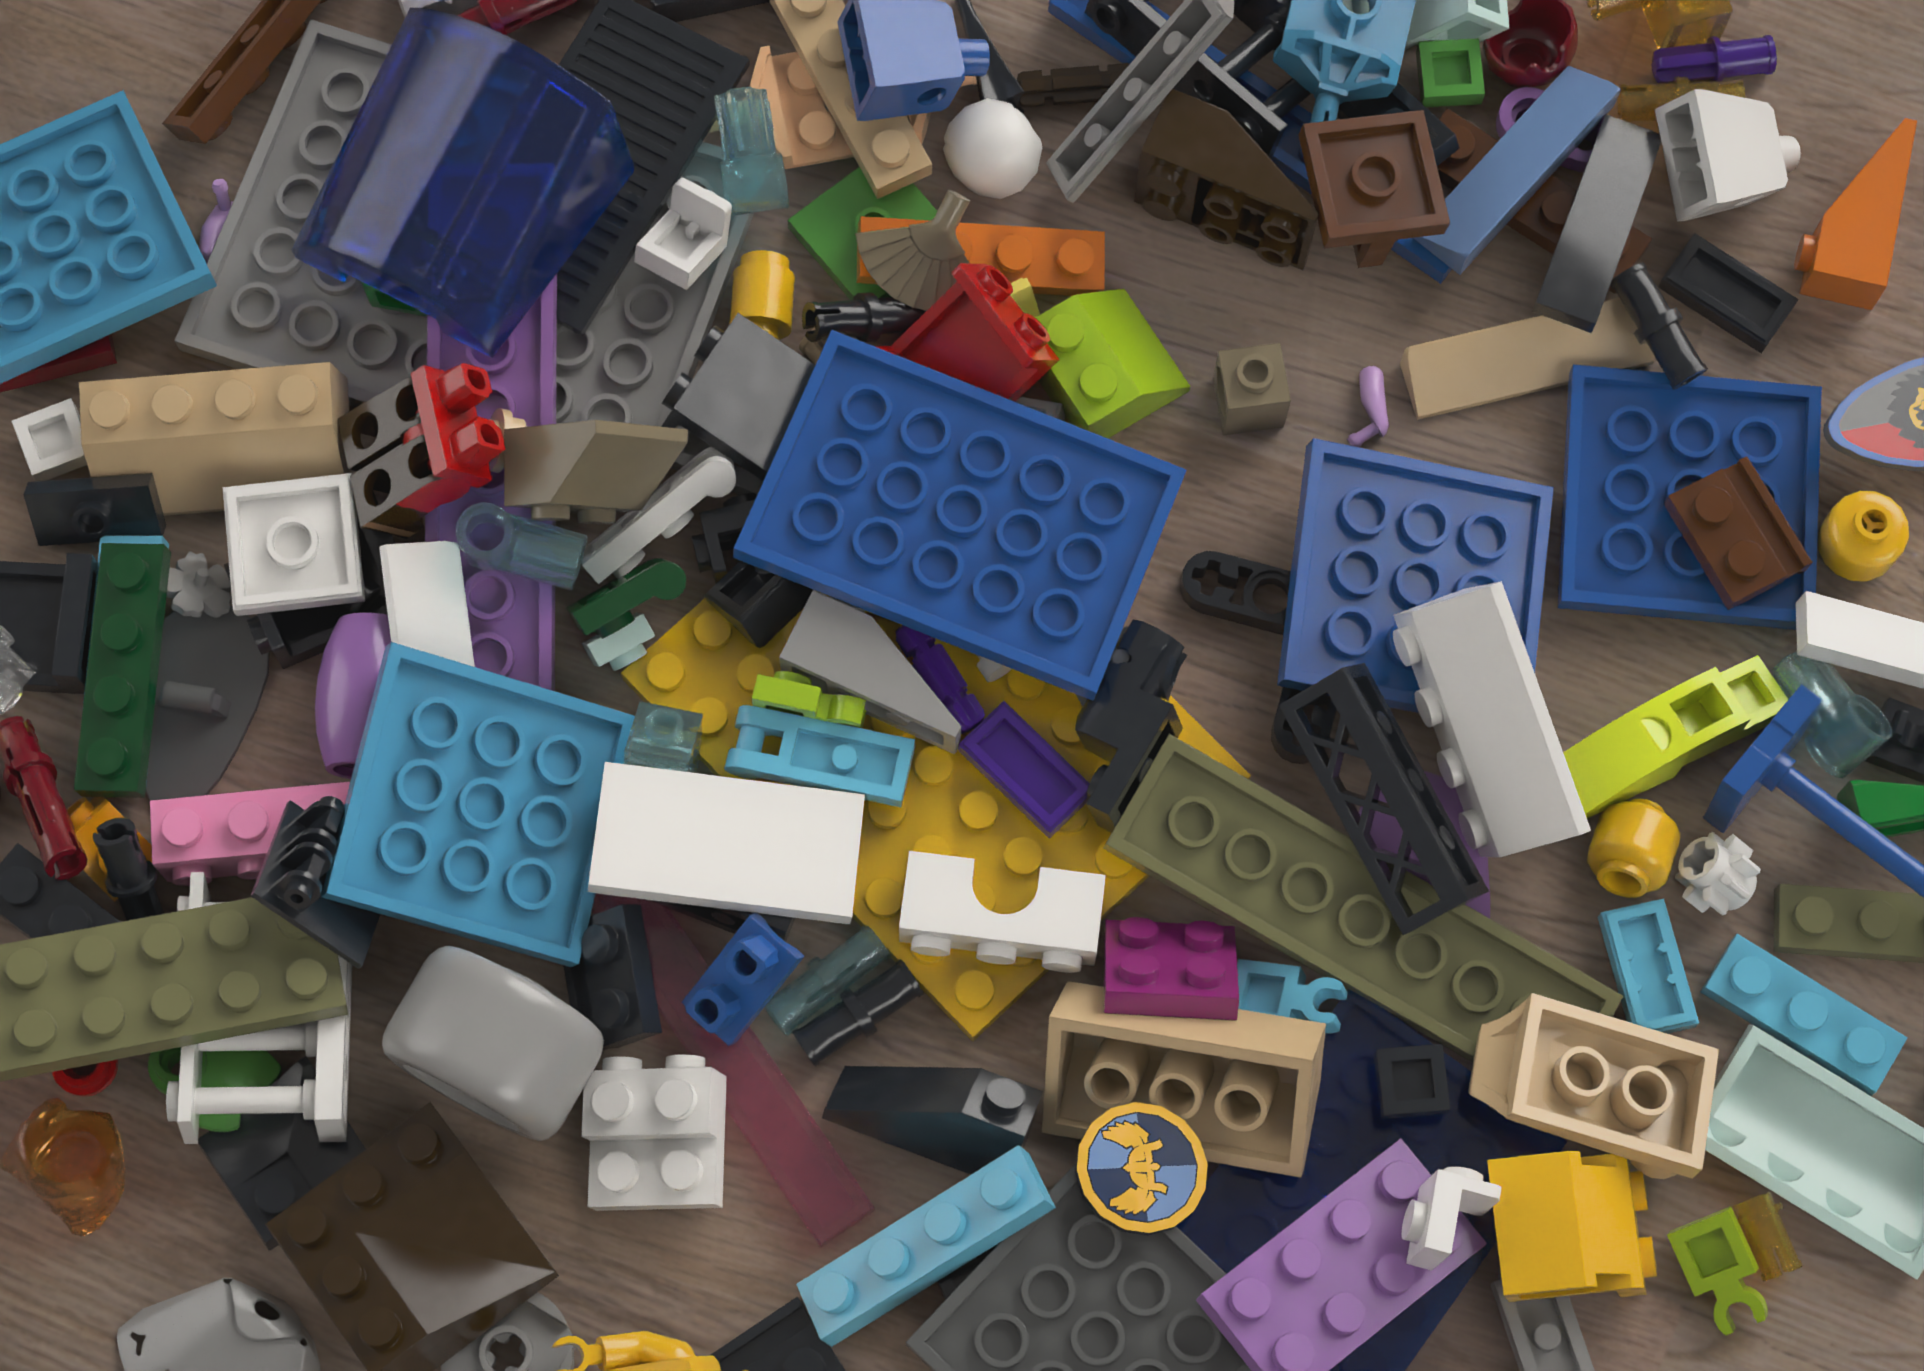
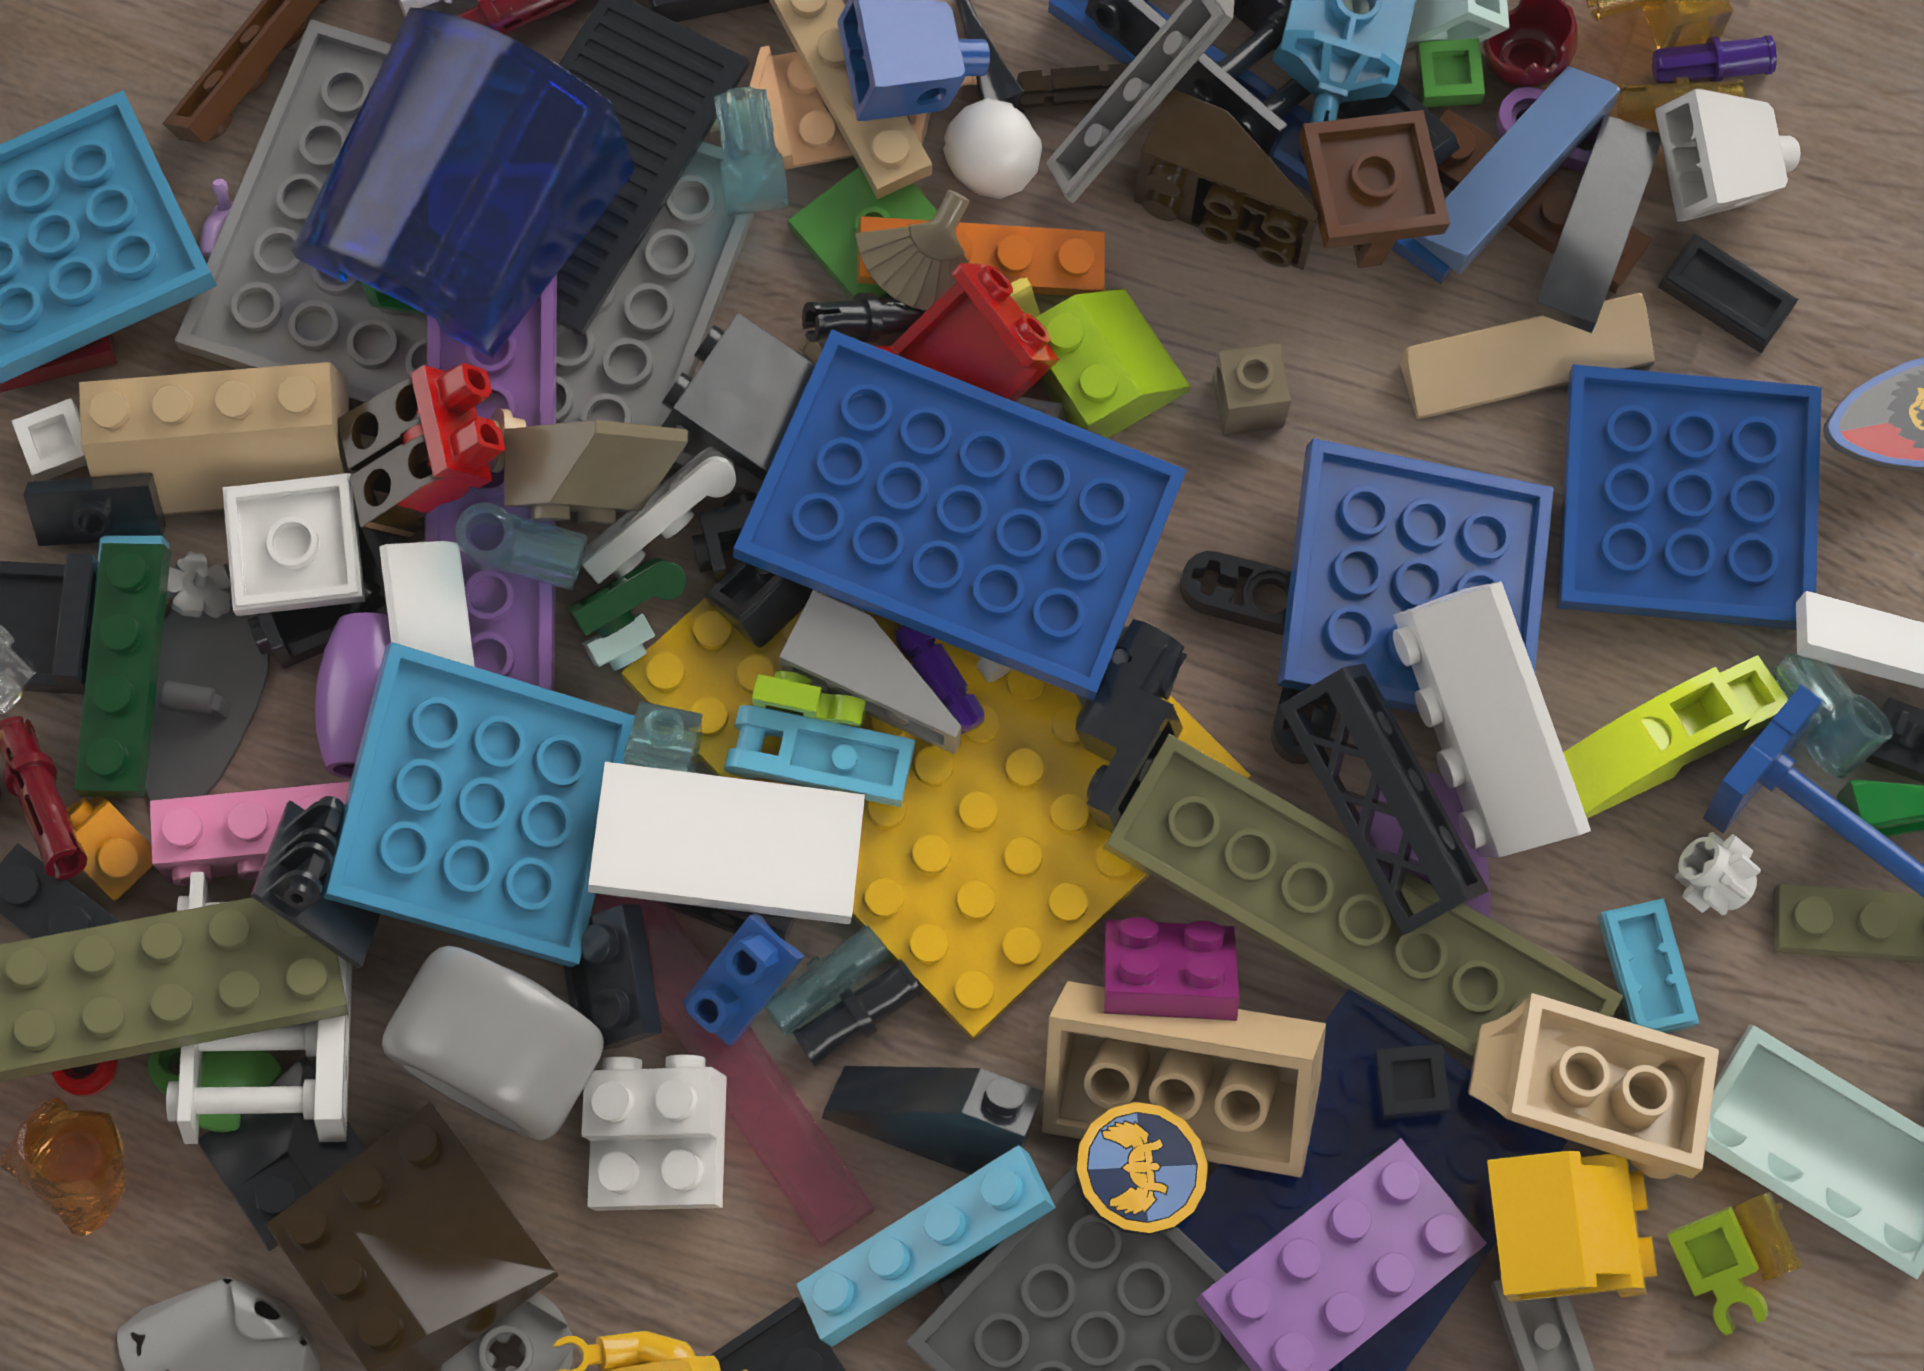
black axle [93,818,164,921] -> none
white bracket [634,178,732,290] -> none
yellow brick [730,250,795,340] -> none
white arch [899,851,1106,973] -> none
dark purple tile [958,701,1090,839] -> none
medium azure plate [1237,959,1348,1034] -> none
lavender piece [1347,366,1389,447] -> none
white bracket [1401,1167,1502,1270] -> none
yellow head [1587,799,1681,898] -> none
black pin [1610,262,1708,390] -> none
reddish brown plate [1664,456,1813,610] -> none
medium azure plate [1700,934,1908,1096] -> none
orange slope [1794,118,1917,310] -> none
yellow head [1818,491,1909,581] -> none

